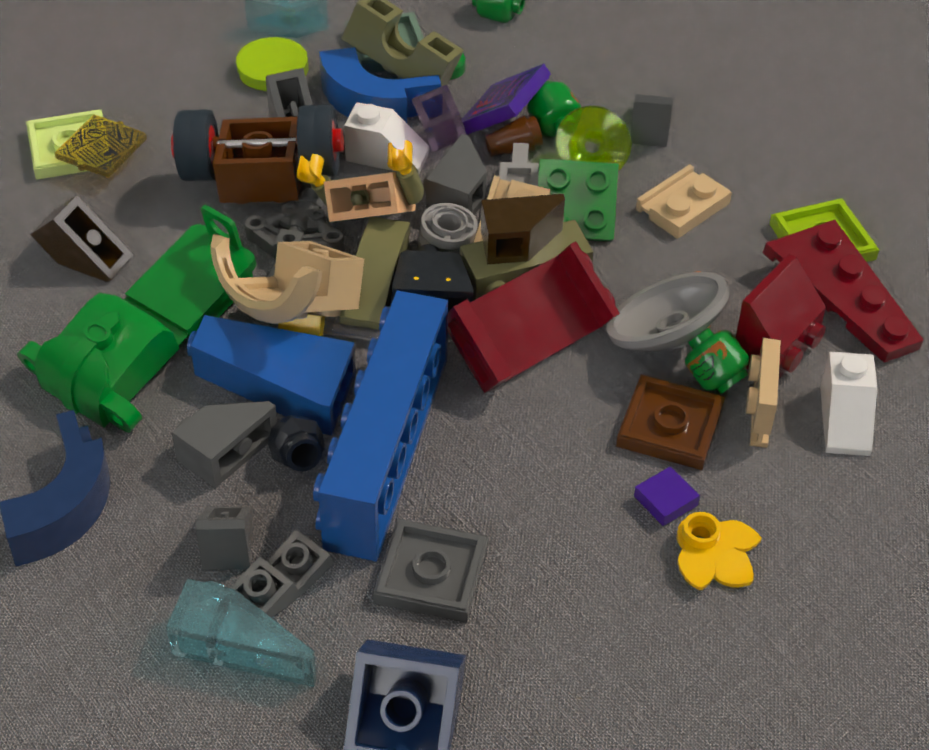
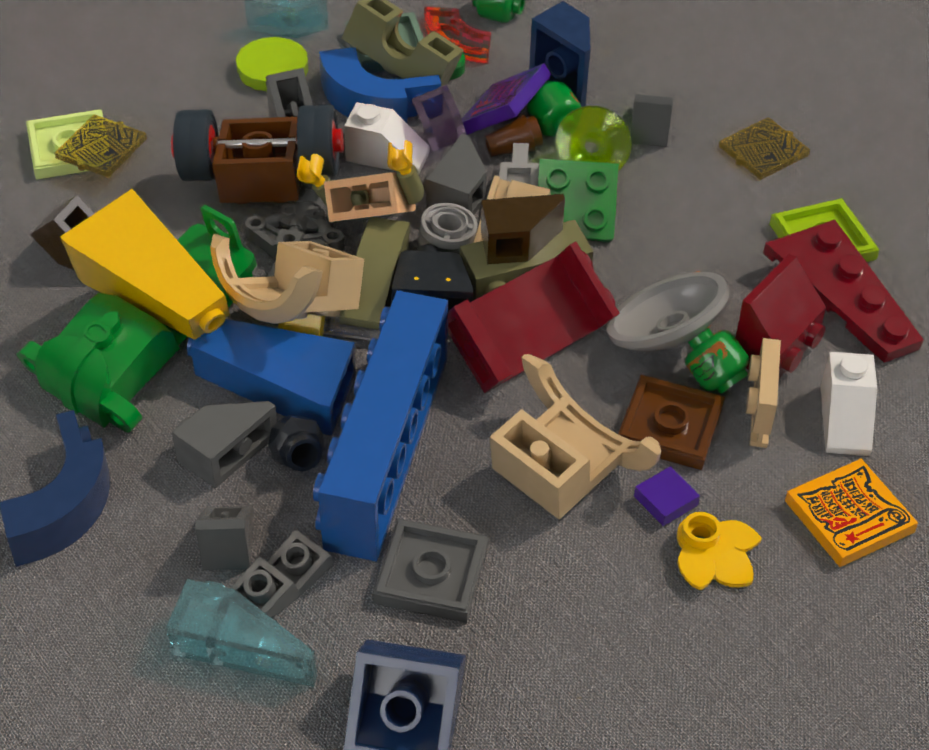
tan plate [636,164,732,239] -> none
none -> yellow slope [60,189,230,340]
none -> clear red tile [424,7,491,64]
none -> tan piece [490,354,661,520]
none -> dark blue slope [529,1,591,111]
none -> clear yellow piece [719,117,811,180]
none -> light orange tile [785,458,918,567]

